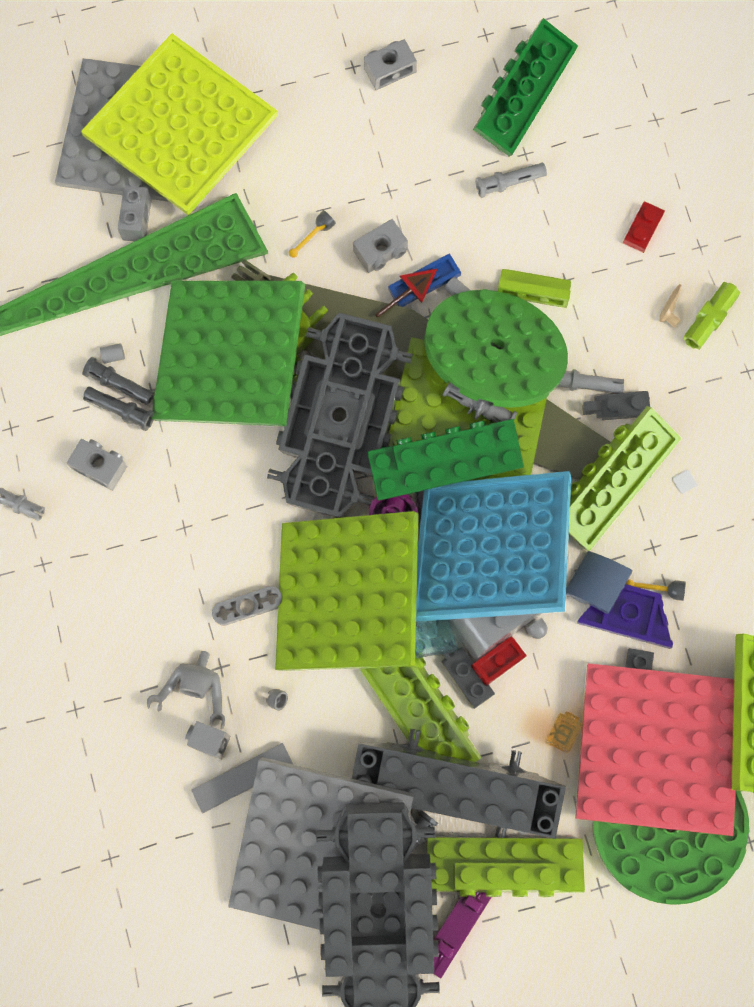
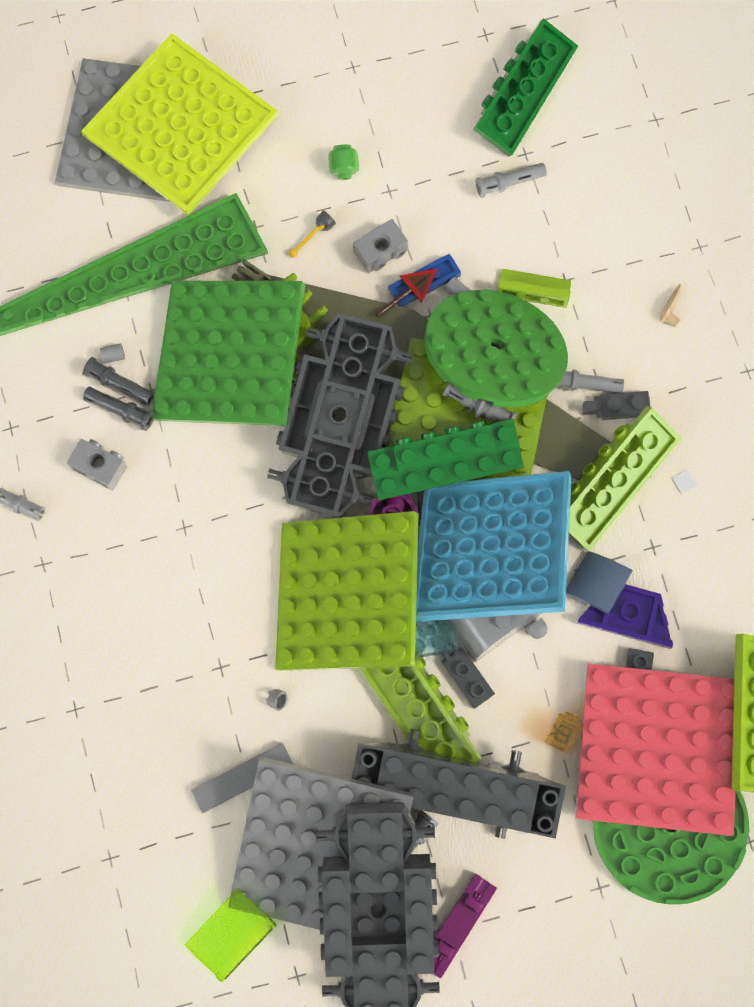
light grey brick [117,186,152,241] -> none
light grey piece [147,651,225,729] -> none
light grey brick [185,721,231,760] -> none
light grey beam [212,586,282,626] -> none
light grey brick [364,39,417,91] -> none
lime plate [427,837,585,898] -> none
red plate [471,636,527,686] -> none
red plate [623,201,665,253] -> none
hinge [626,579,686,601] -> none
lime piece [683,282,741,350] -> none
none -> clear neon green piece [184,888,277,983]
none -> bright green head [328,144,359,180]

